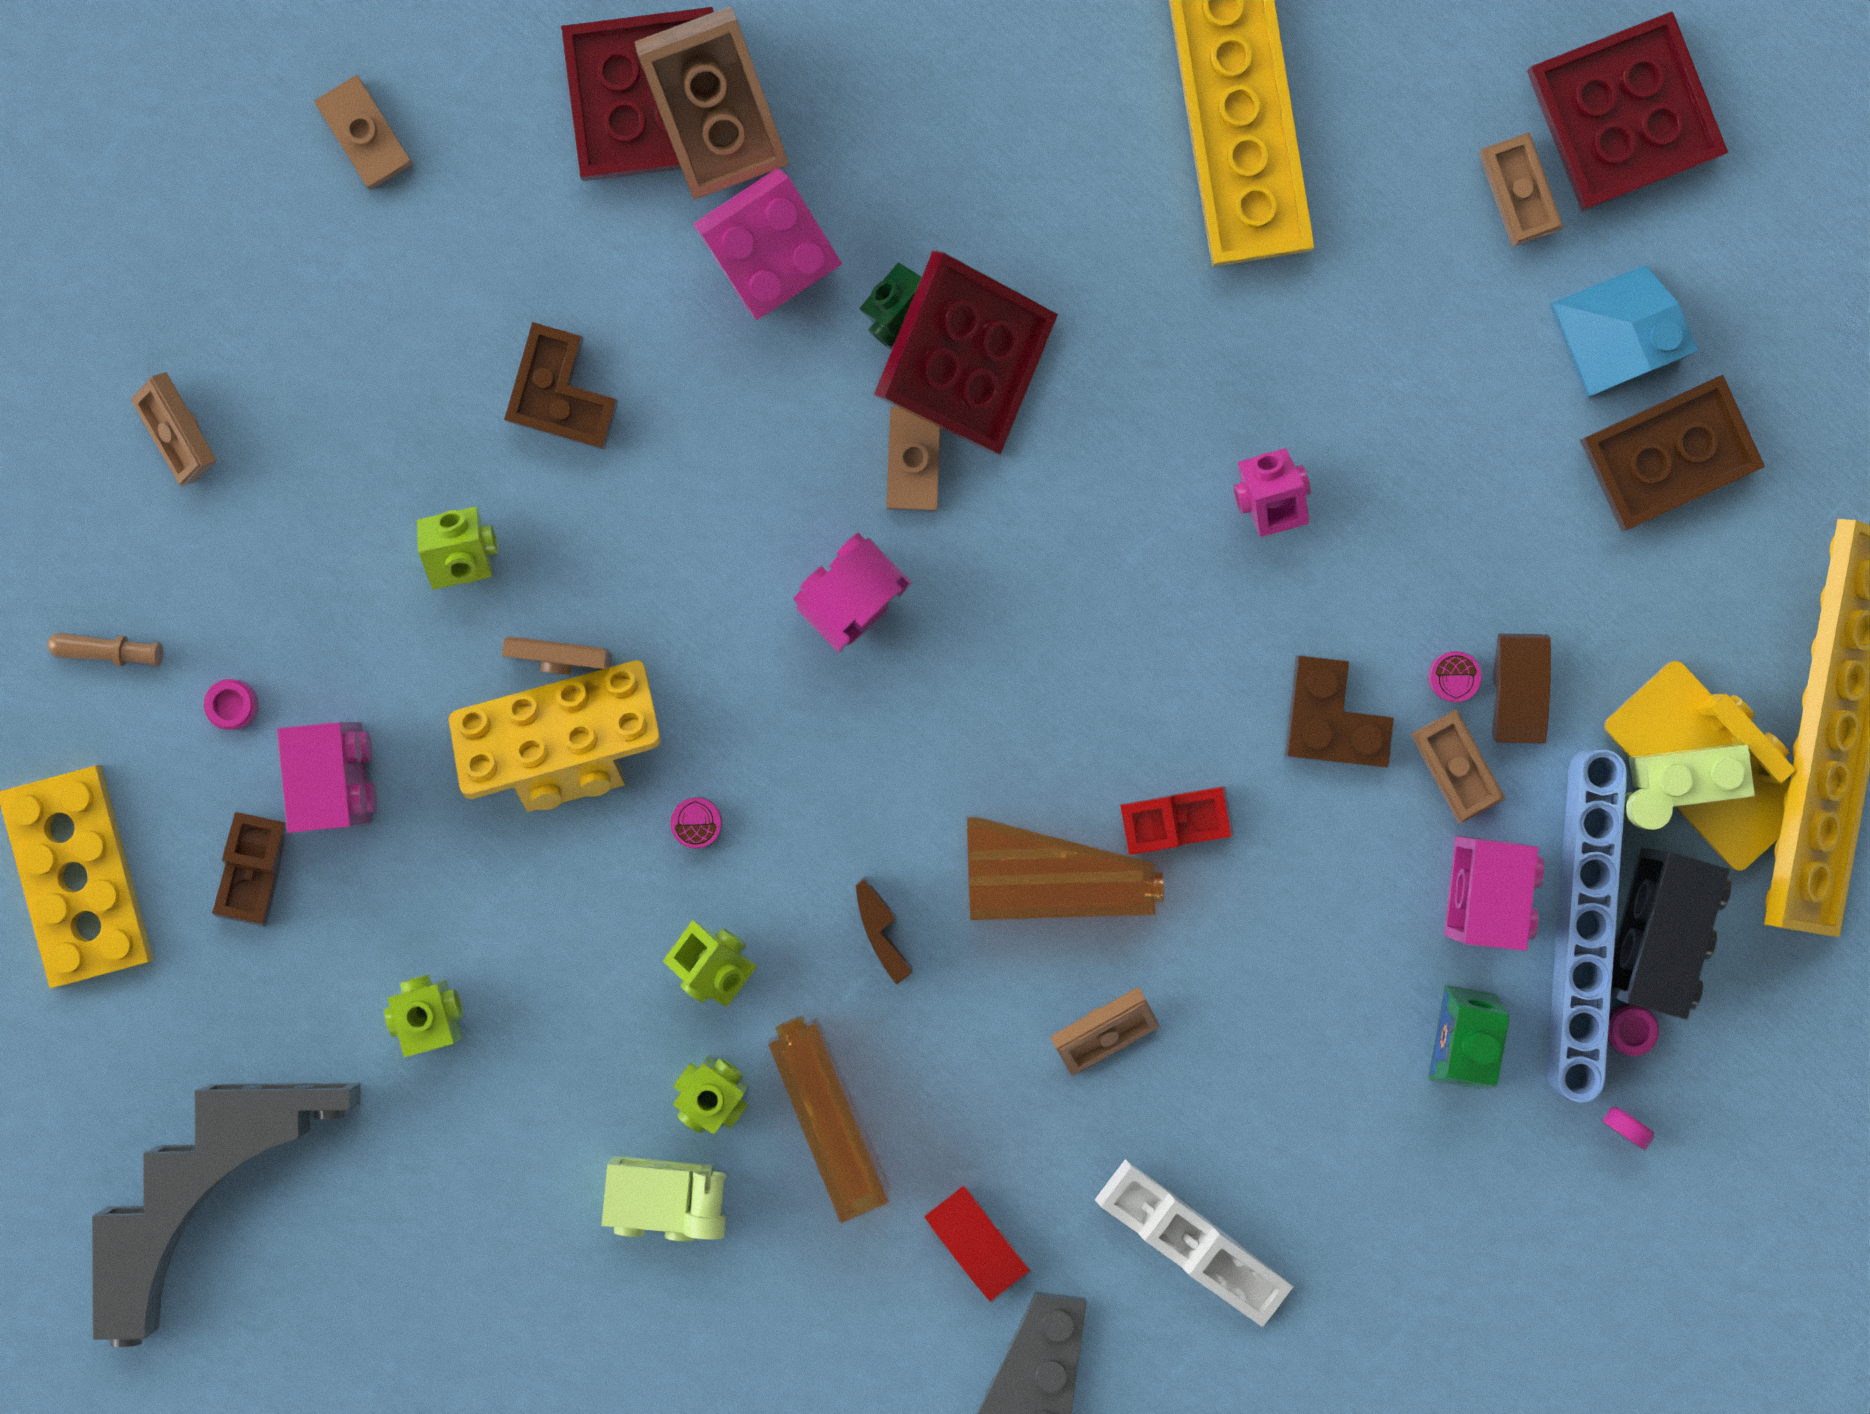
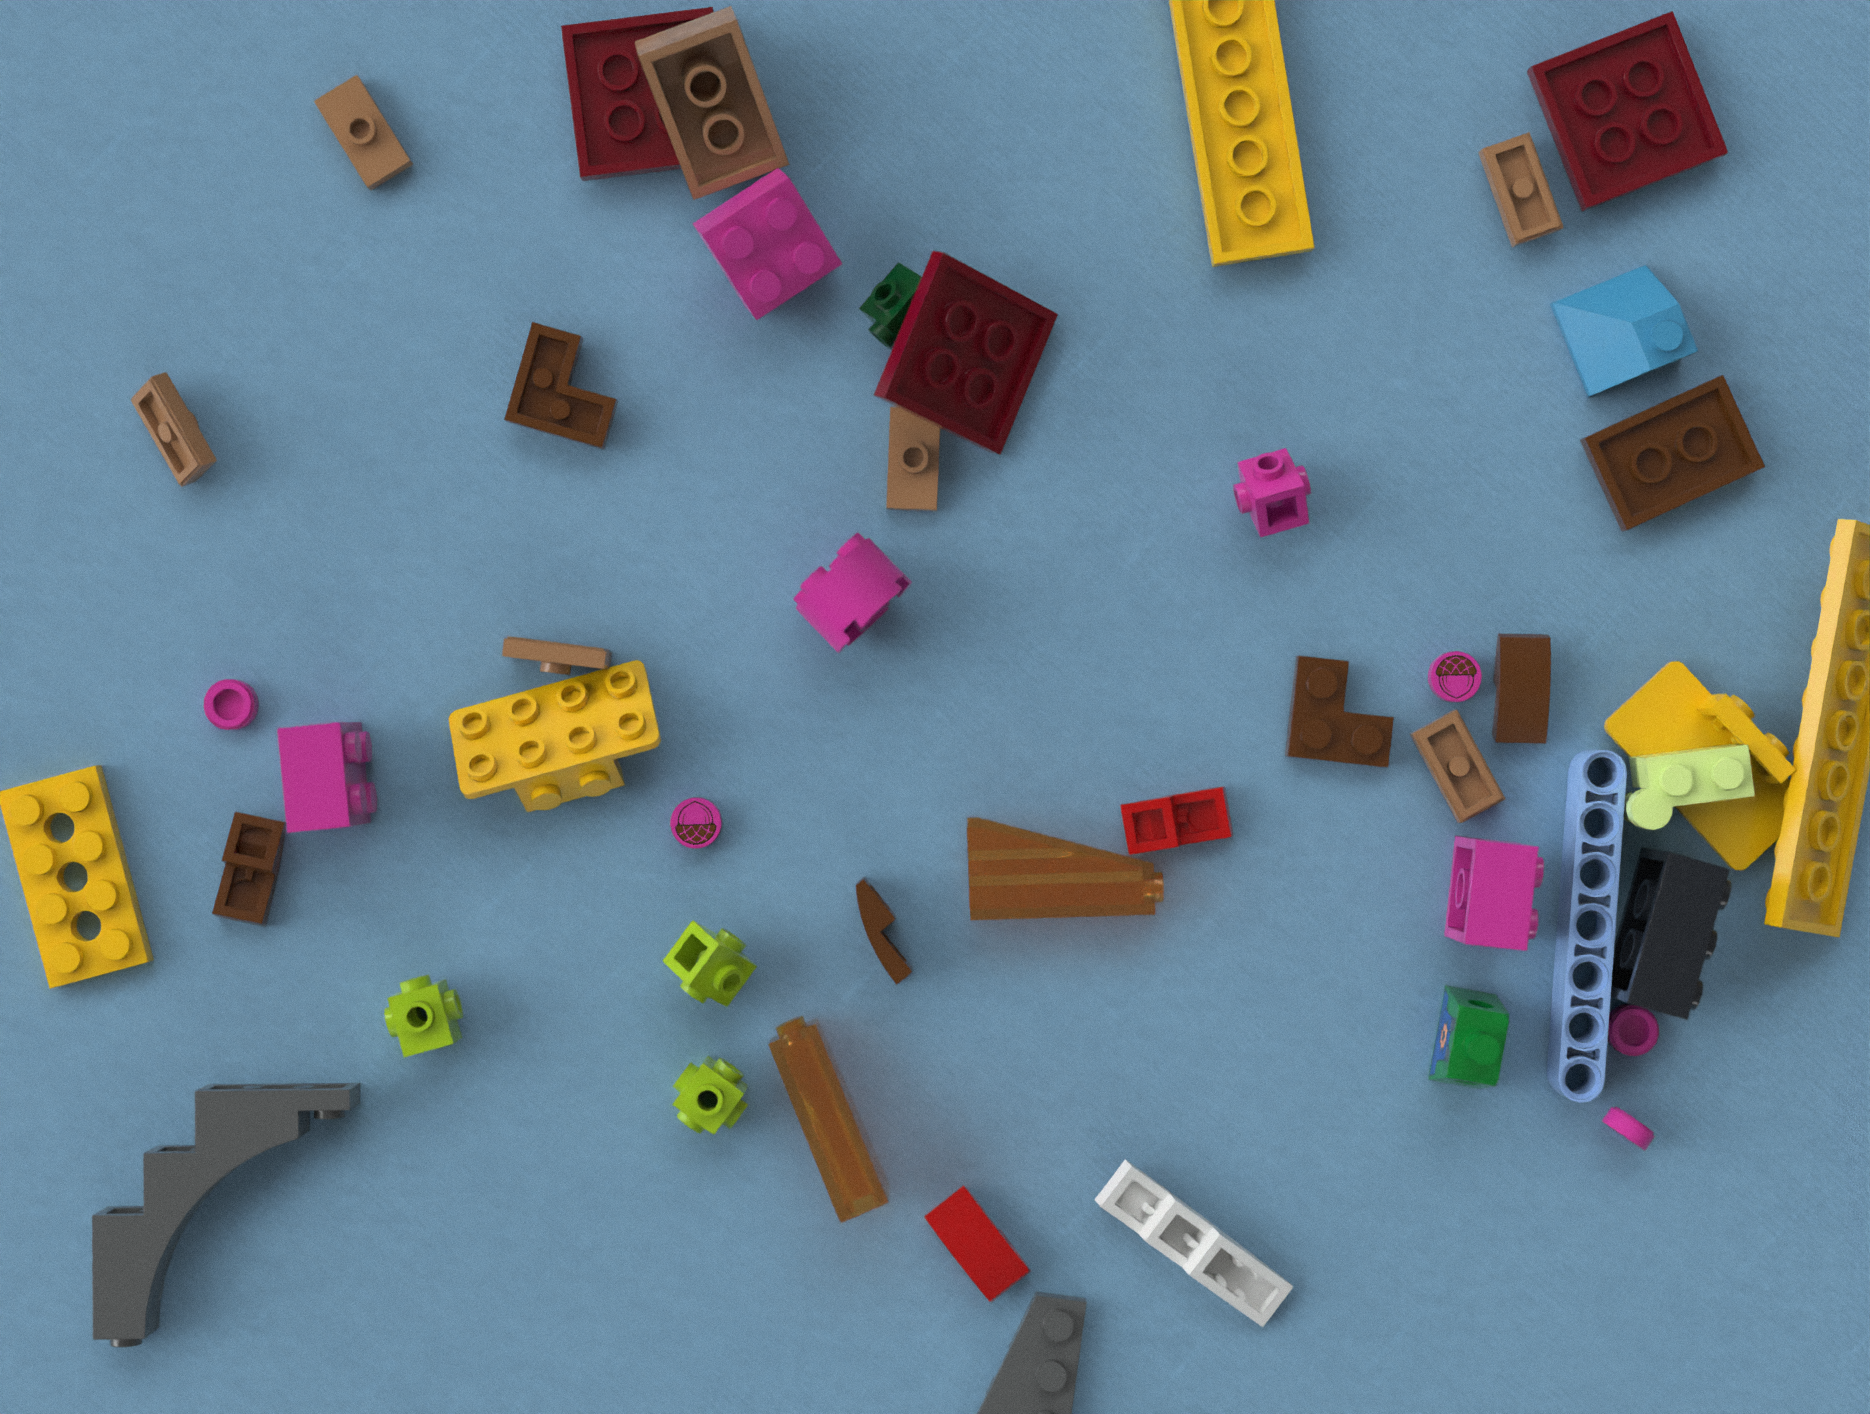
medium nougat piece [47,633,163,667] -> none
lime brick [417,506,499,590] -> none
yellowish green hinge [601,1156,726,1241] -> none
medium nougat plate [1049,987,1160,1076] -> none

